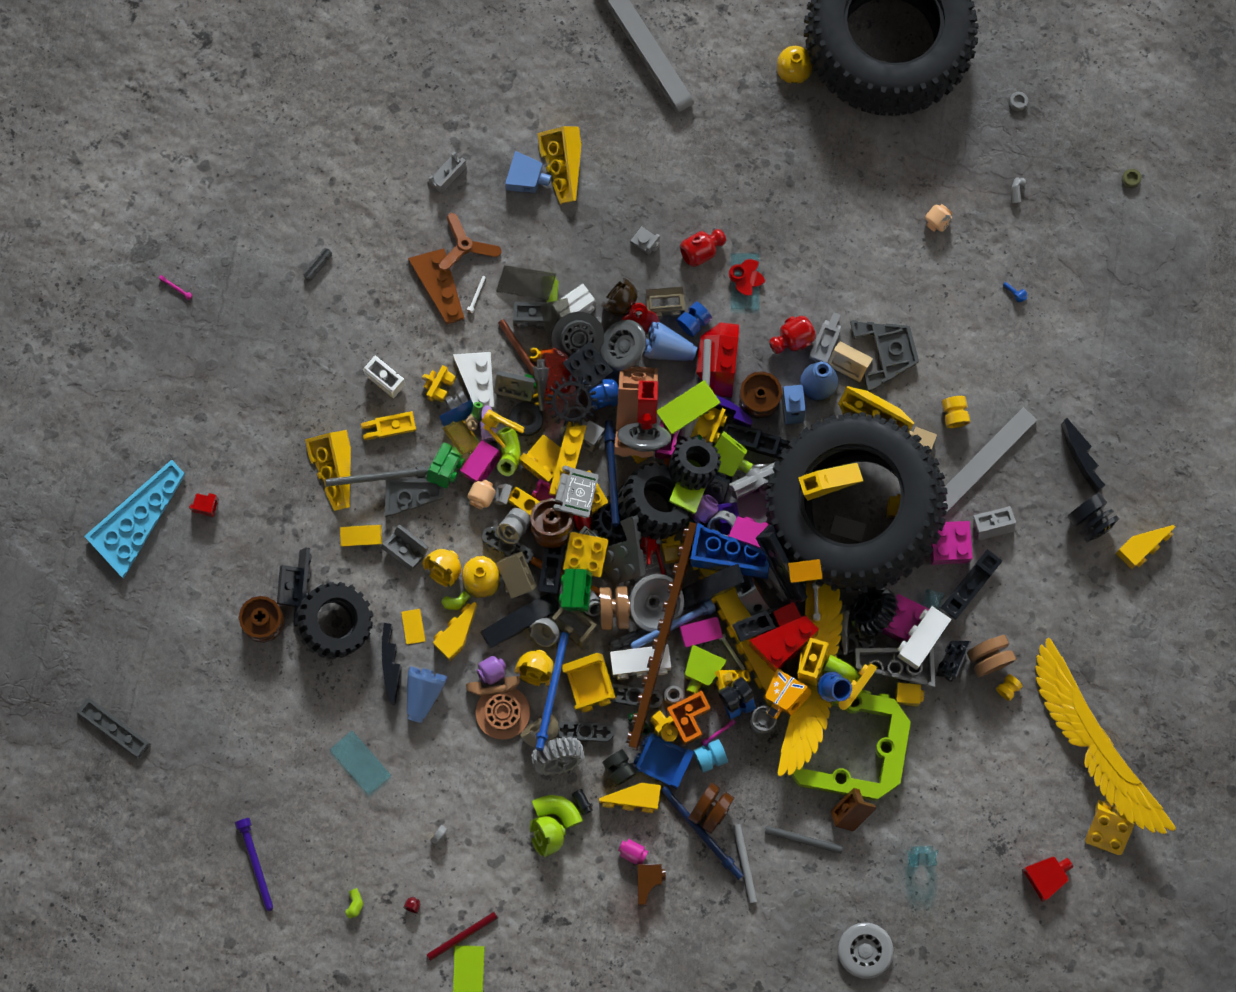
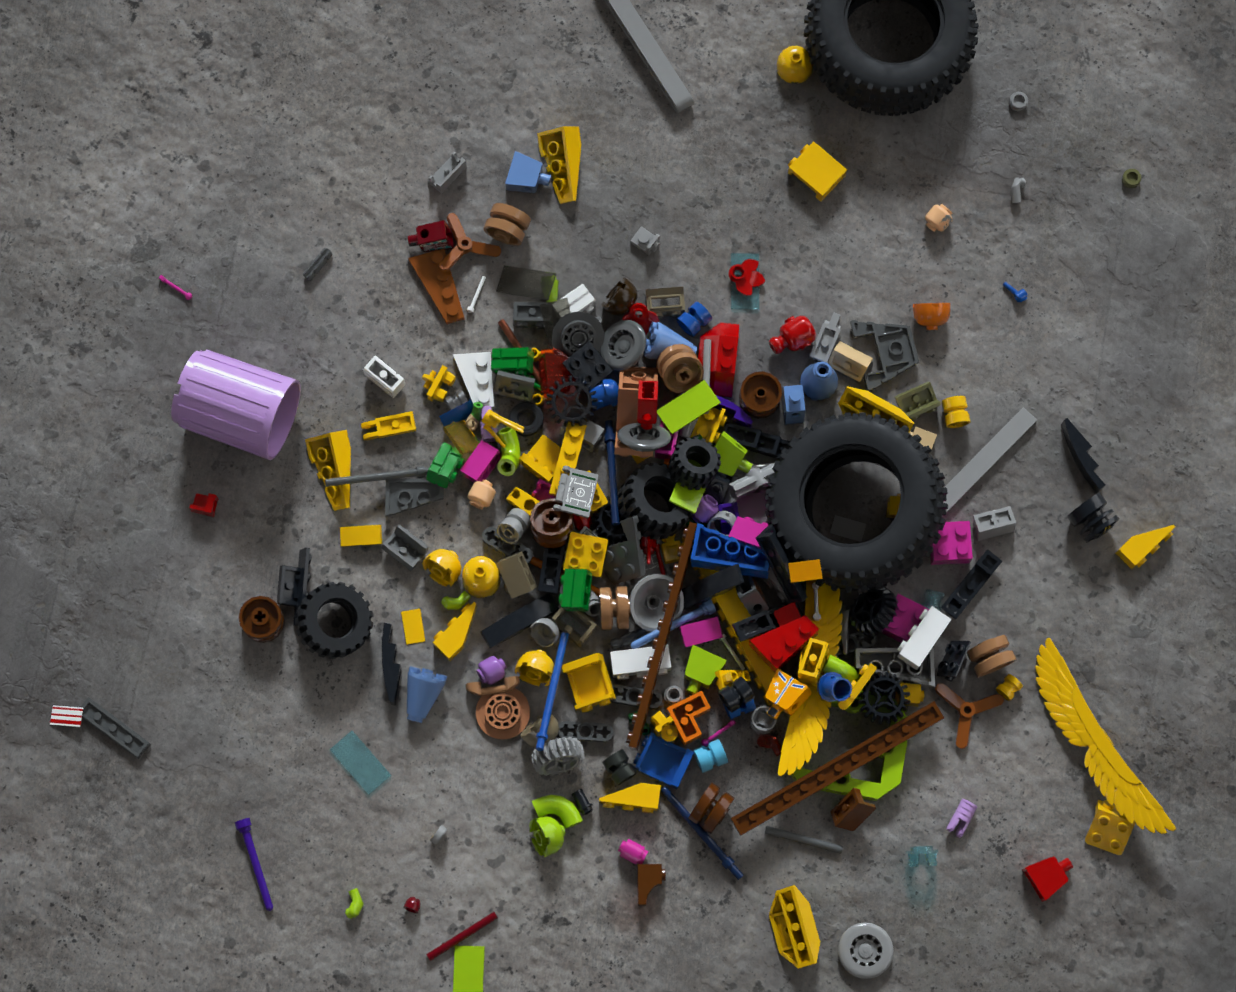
medium azure wing [84,460,185,579] -> none
light grey tile [493,484,512,505] -> none
flat silver piece [533,359,549,411] -> none
red piece [680,229,727,267] -> none
light grey bar [733,824,757,904] -> none
yellow slope [798,463,863,500] -> none
none -> sticker [50,705,83,727]
none -> lavender container [171,350,301,460]
none -> dark red torso [408,220,454,252]
none -> medium nougat wheel [483,203,531,246]
none -> green brick [491,347,534,376]
none -> medium nougat wheel [656,344,704,393]
none -> reddish brown plate [731,701,944,836]
none -> clear red arm [757,735,782,757]
none -> yellow wedge [769,885,820,969]
none -> yellow panel [788,141,847,202]
none -> black gear [857,672,910,725]
none -> olive bracket [895,381,941,421]
none -> orange cylinder [913,303,950,330]
none -> dark orange piece [935,683,1004,749]
none -> lavender hinge [946,799,977,838]

